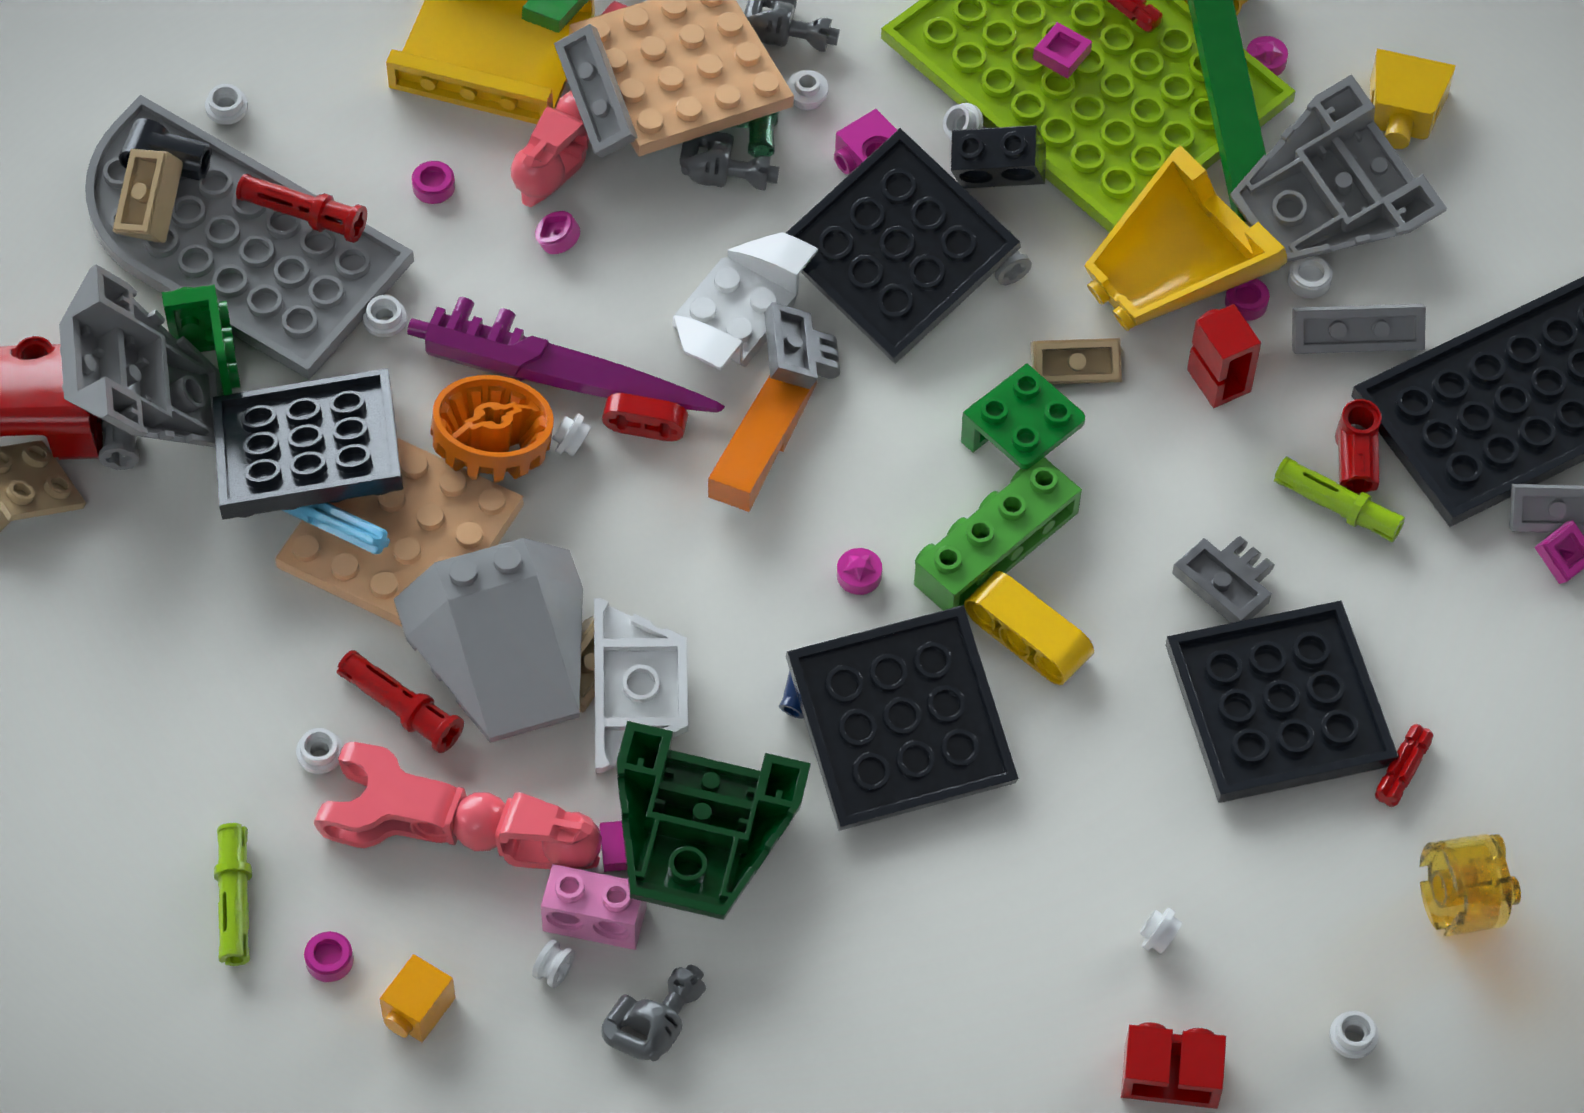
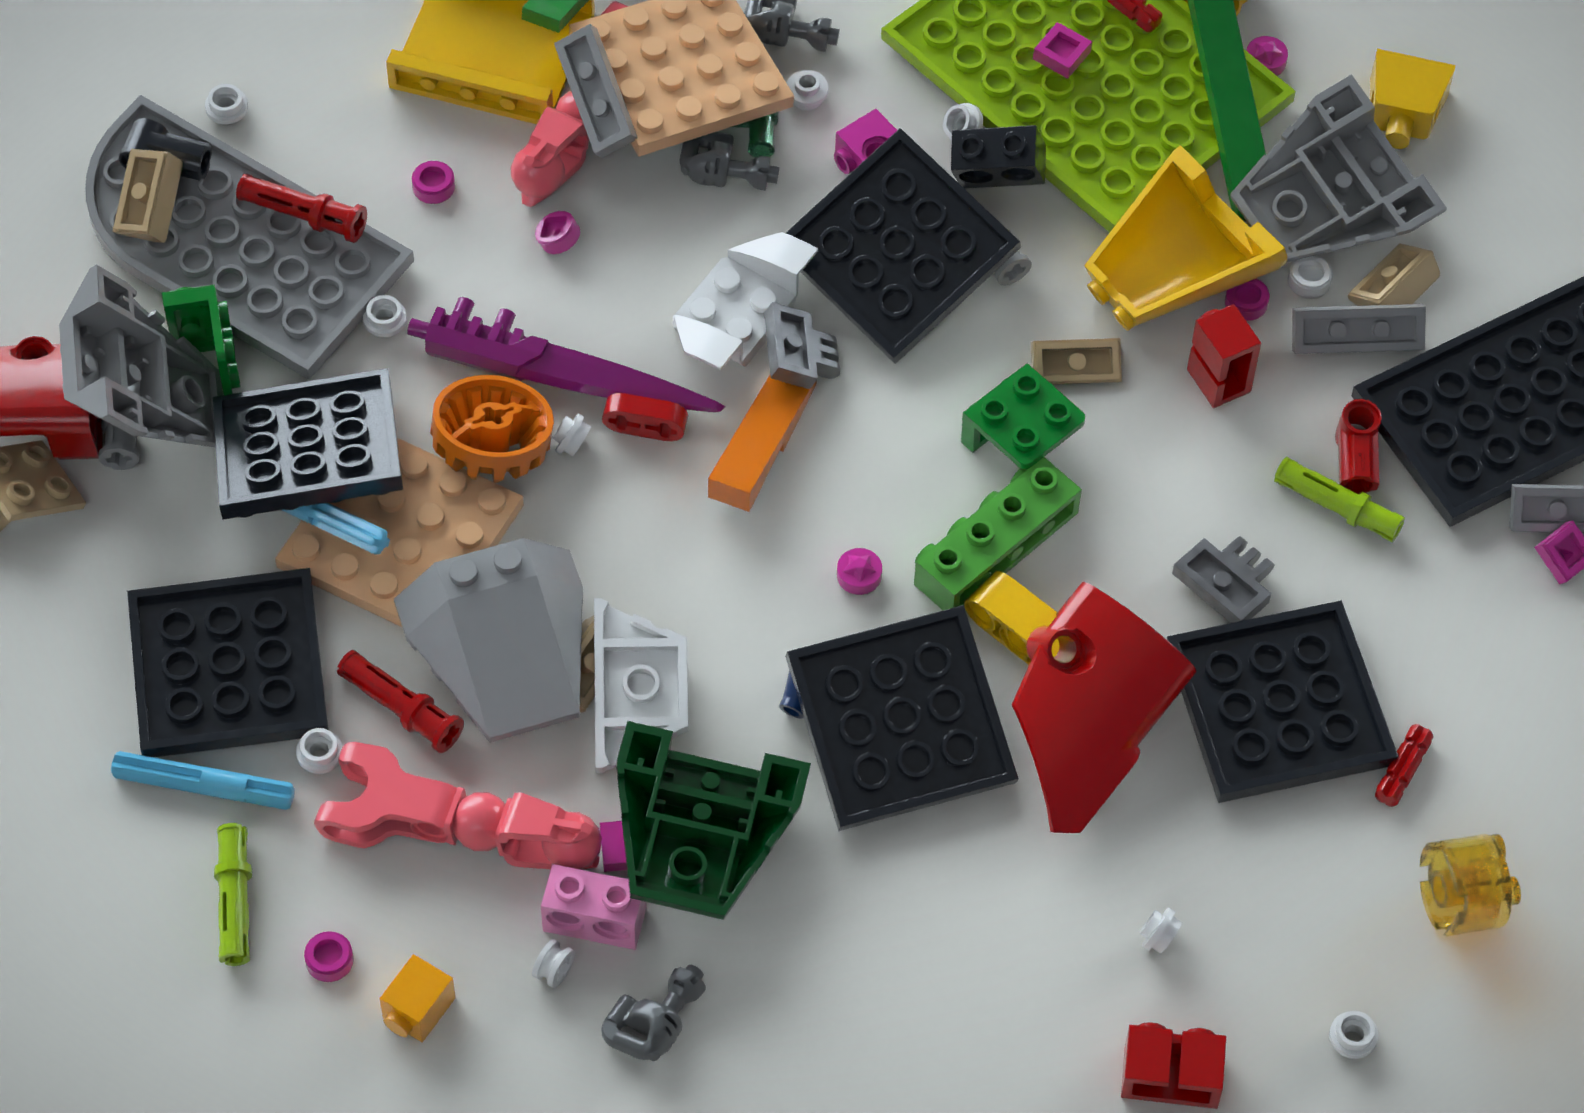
none -> medium azure axle [111,751,295,810]
none -> black plate [127,568,328,757]
none -> red panel [1011,582,1196,833]
none -> tan slope [1347,243,1440,306]

